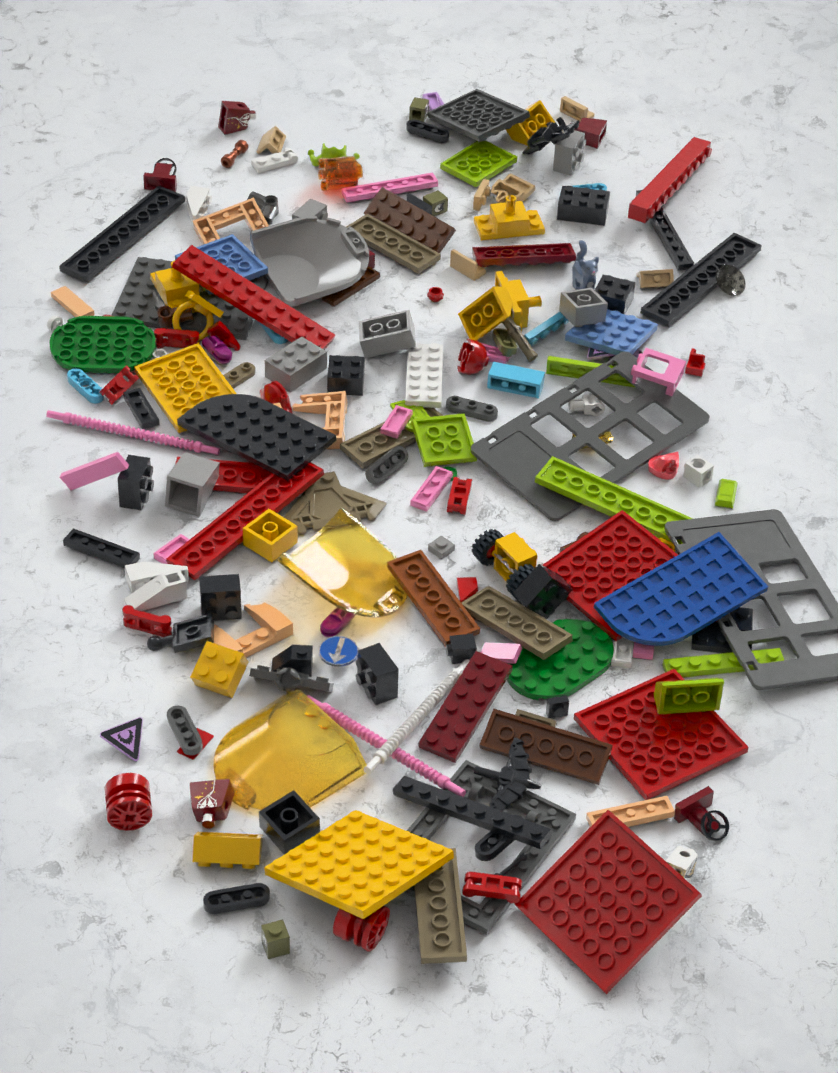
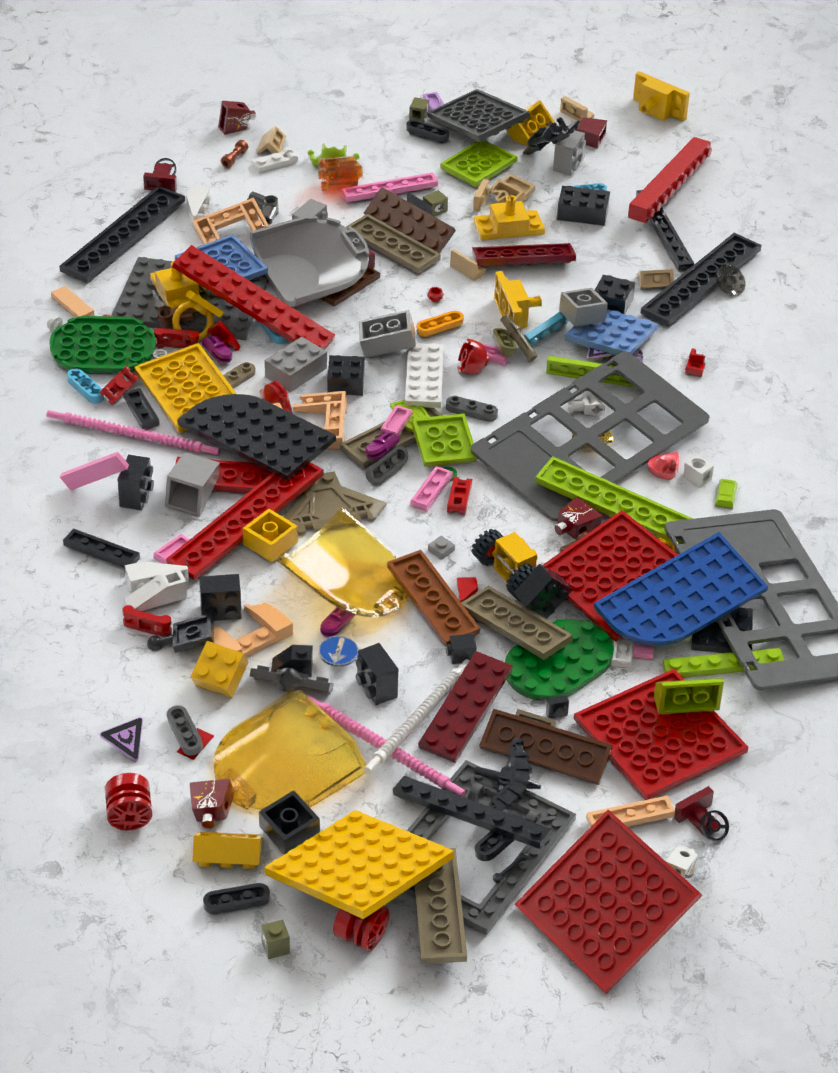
yellow slope [458,286,513,341] -> none
red plate [462,872,522,903] -> none
bright pink tile [480,643,523,664] -> none
medium azure brick [487,361,545,399] -> none
sand blue animal [572,240,599,290] -> none
bright pink window [631,348,686,396] -> none
none -> magenta arm [365,431,400,460]
none -> light orange plate [416,311,464,337]
none -> dark red torso [555,497,602,539]
none -> yellow brick [633,71,690,121]

